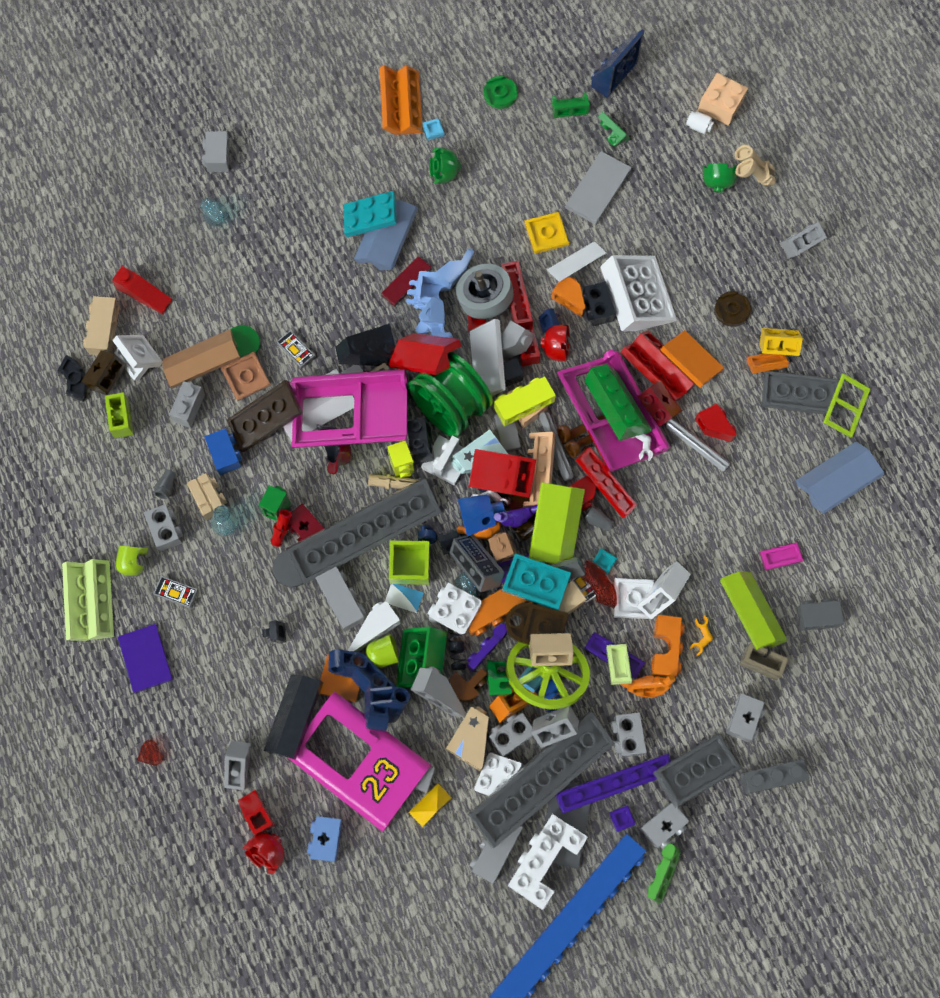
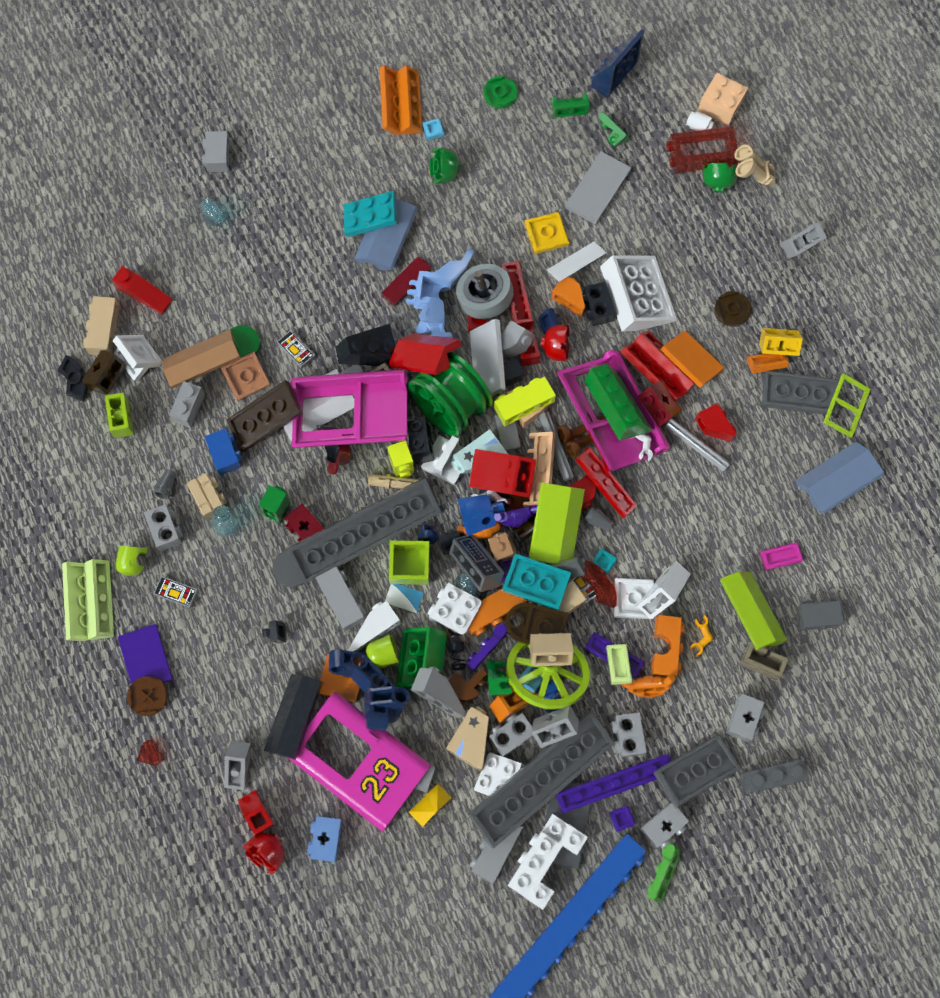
red pin [270,509,292,547] -> none
none -> reddish brown tile [127,675,168,716]
none -> clear red piece [666,126,738,174]

